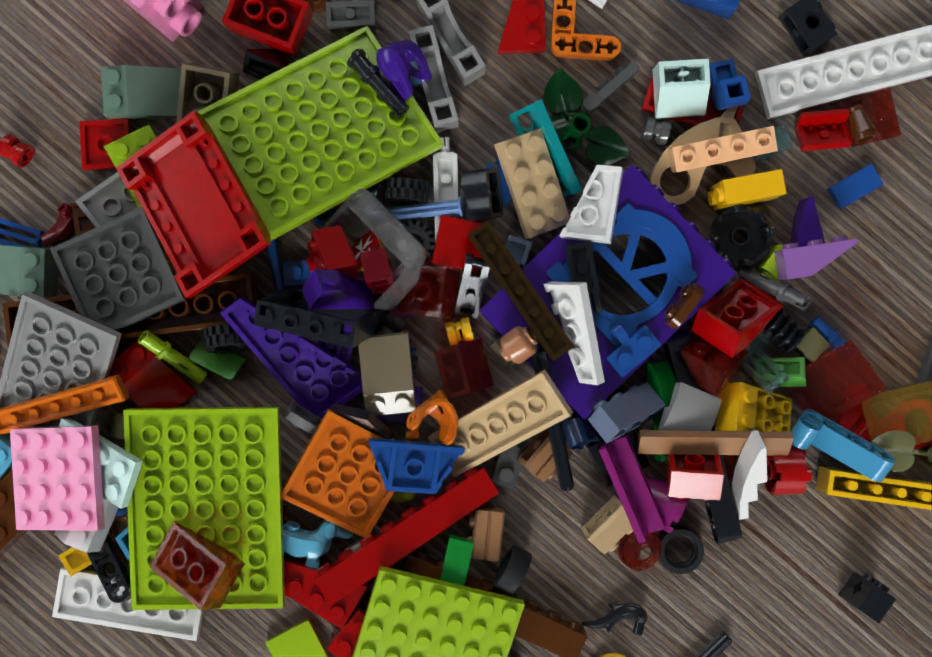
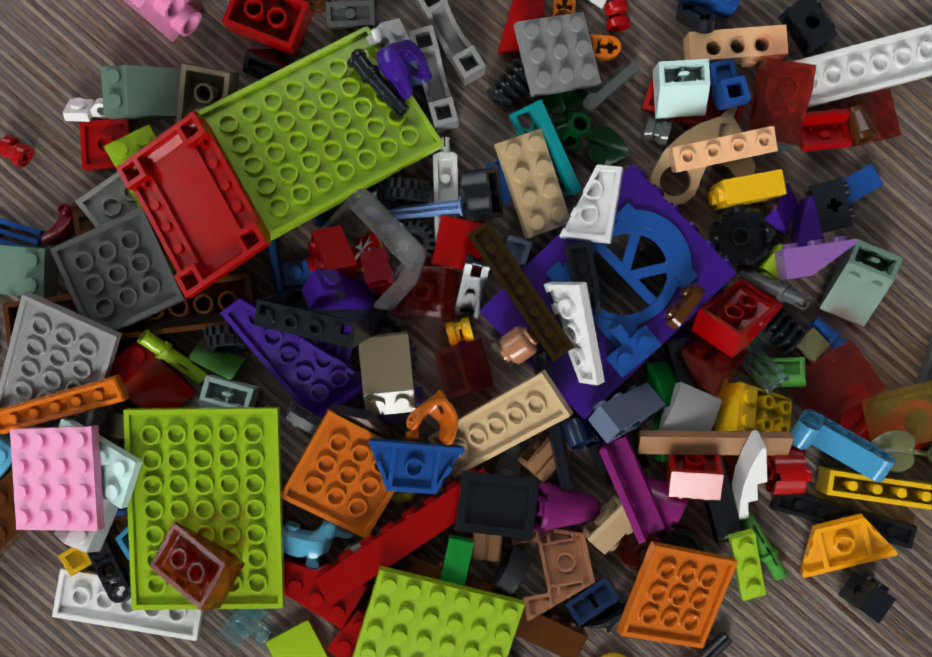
none -> white plate [63,98,108,122]
none -> light aqua slope [199,374,260,408]
none -> clear light blue plate [219,609,272,648]
none -> white plate [366,18,410,47]
none -> black piece [454,470,540,539]
none -> black piece [486,58,528,112]
none -> nougat wing [511,529,595,621]
none -> light grey plate [514,12,601,98]
none -> magenta cone [534,481,600,531]
none -> dark blue brick [565,576,623,626]
none -> red wheel [604,0,631,32]
none -> orange plate [617,541,738,648]
none -> black beam [676,1,717,34]
none -> light nougat brick [683,25,789,67]
none -> lime plate [728,528,766,601]
none -> bright green pin [738,509,788,580]
none -> clear red slope [748,58,816,145]
none -> dark purple slope [764,183,799,234]
none -> black tile [770,493,918,549]
none -> light orange wing [800,514,898,578]
none -> black brick [808,178,855,233]
none -> sand green slope [818,239,903,327]

